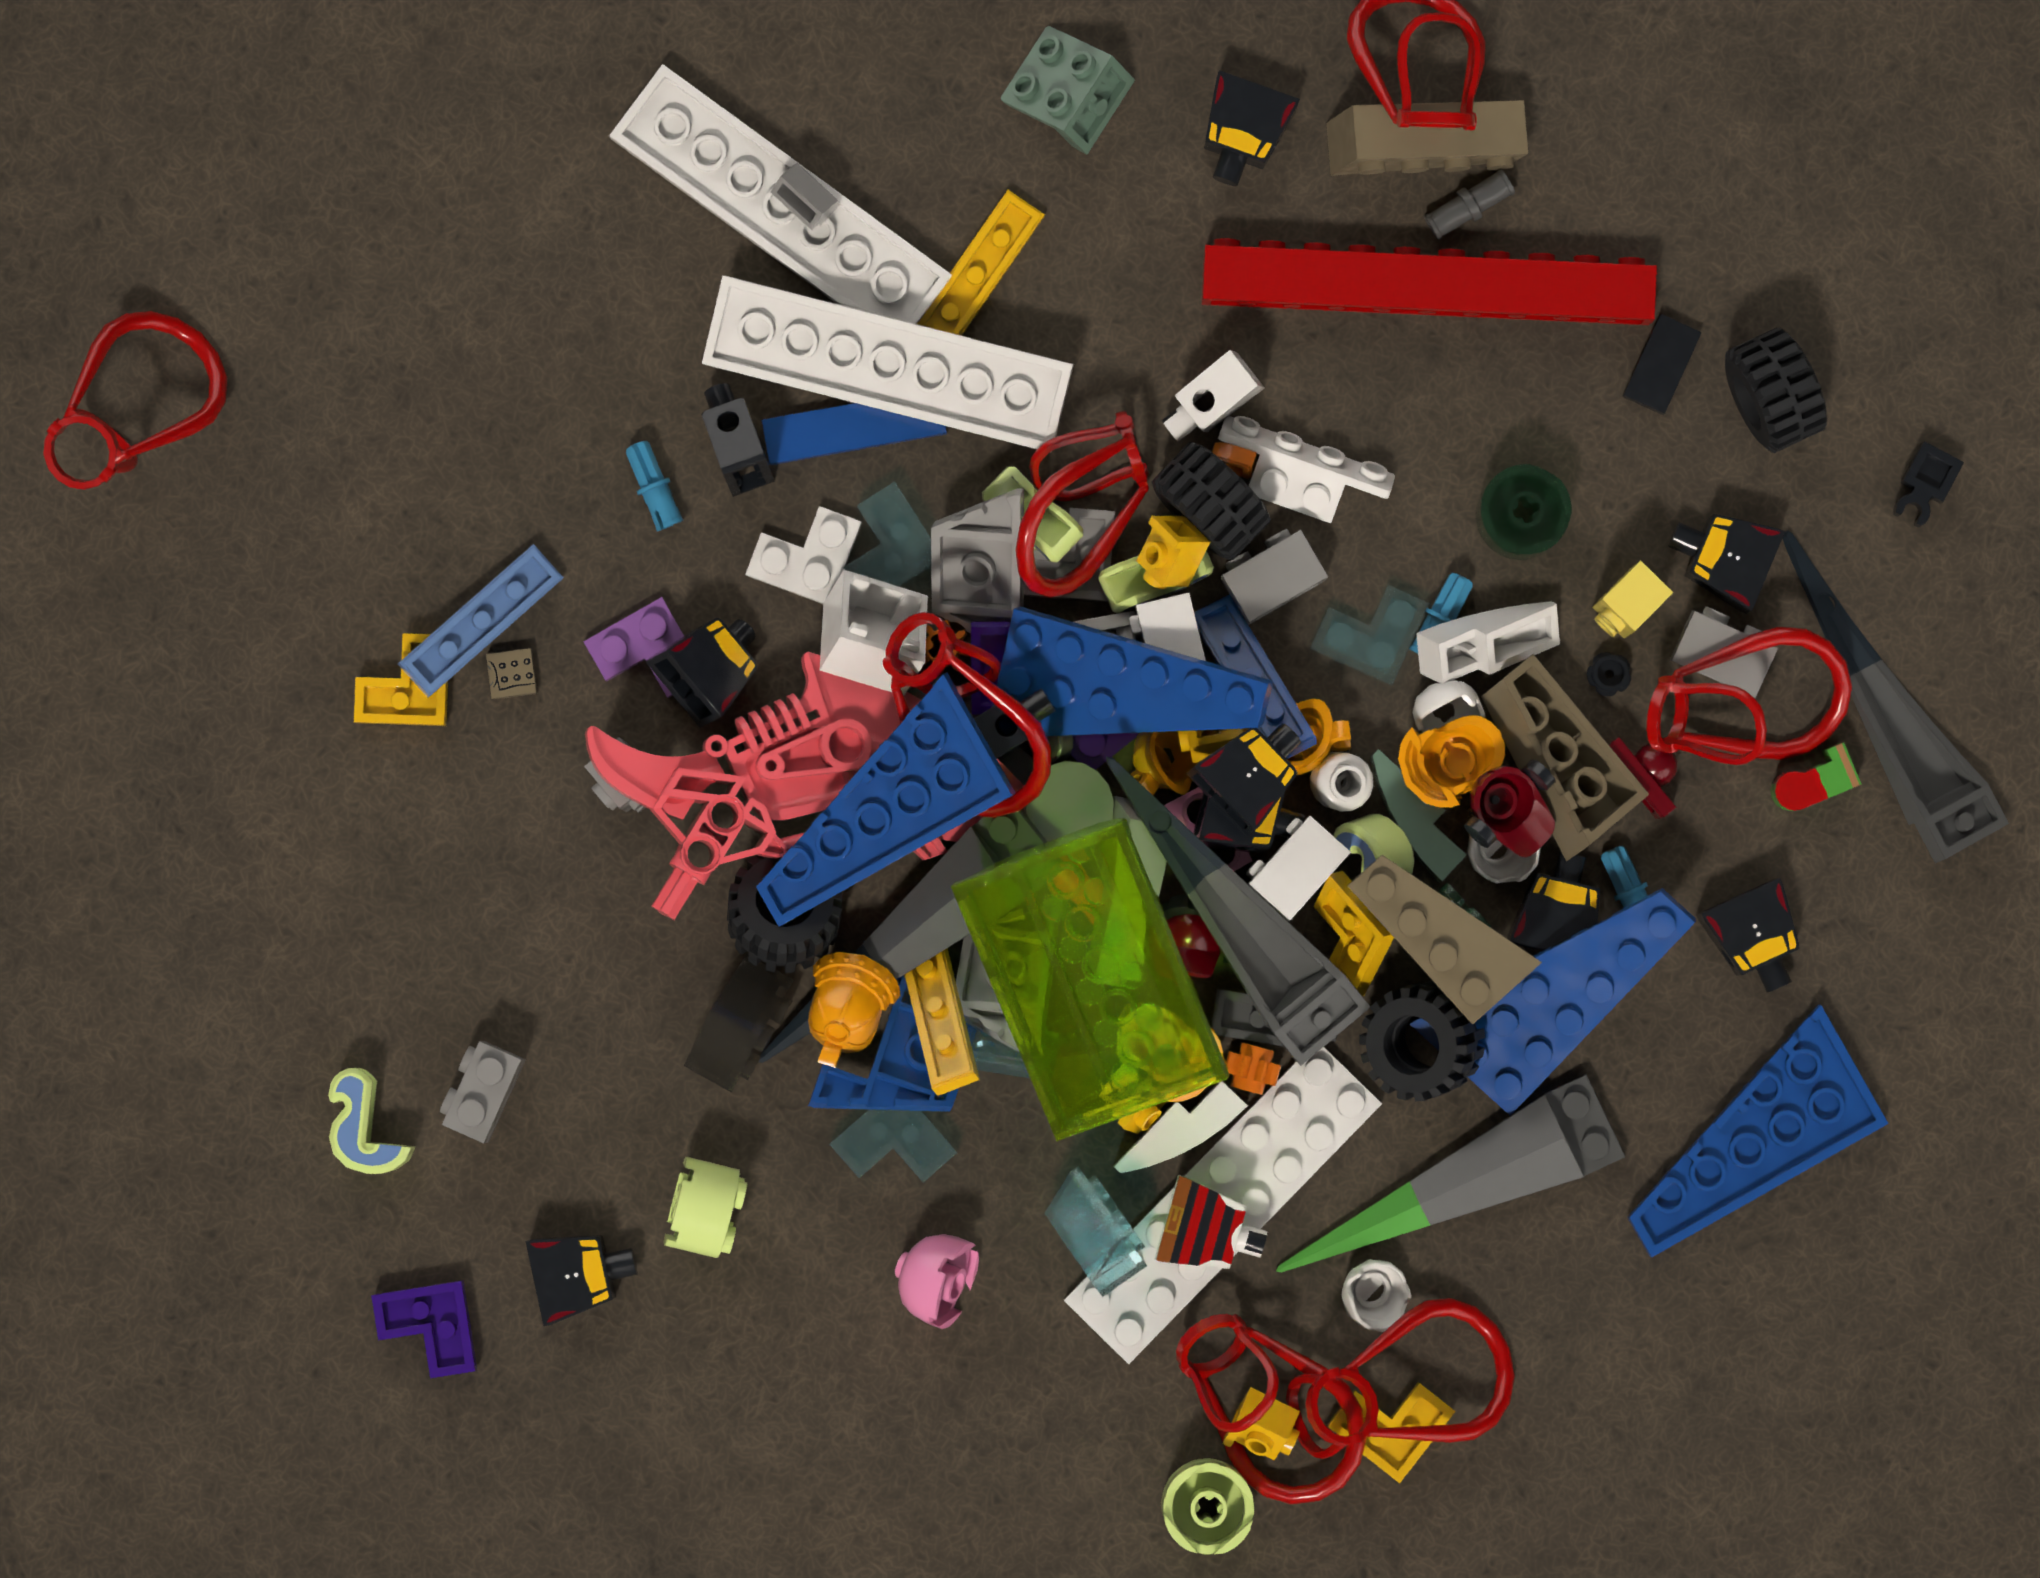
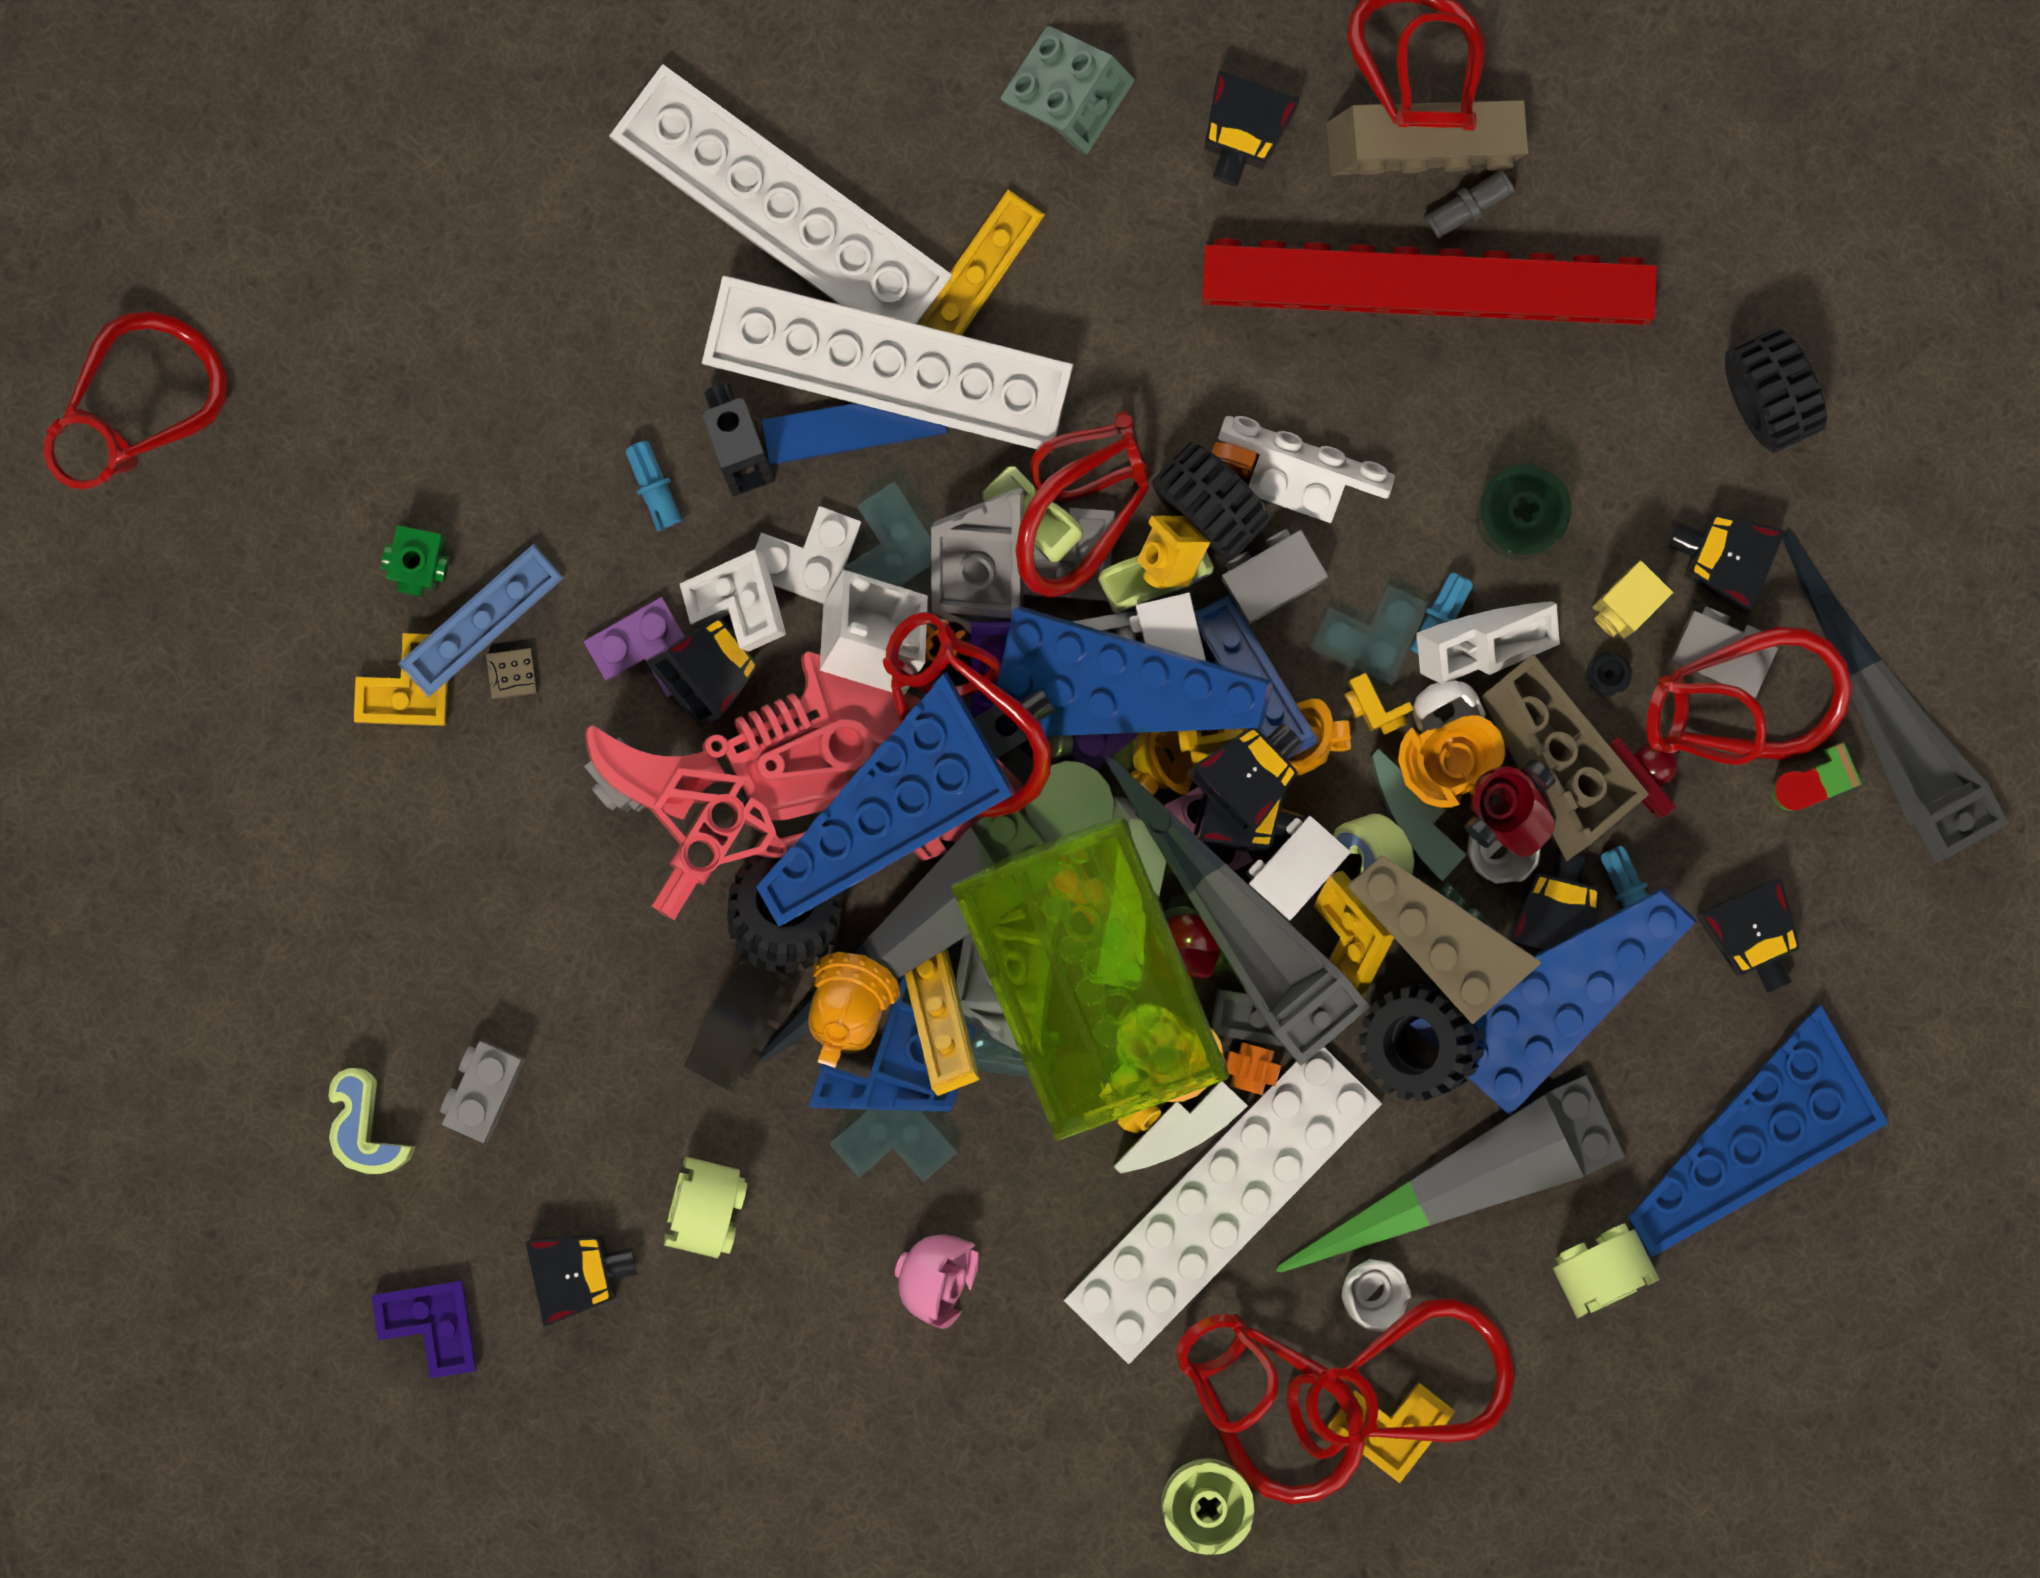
light grey piece [771,163,840,230] -> none
clear light blue slope [1045,1166,1147,1297] -> none
torso [1155,1175,1268,1269] -> none
white torso [1162,350,1265,442] -> none
yellow brick [1222,1387,1300,1460] -> none
white head [1310,751,1373,812] -> none
black tile [1622,314,1702,415] -> none
black plate [1893,441,1964,528] -> none
none -> green brick [381,525,450,597]
none -> white plate [680,549,786,652]
none -> yellow bracket [1344,673,1414,735]
none -> yellowish green brick [1553,1223,1659,1319]

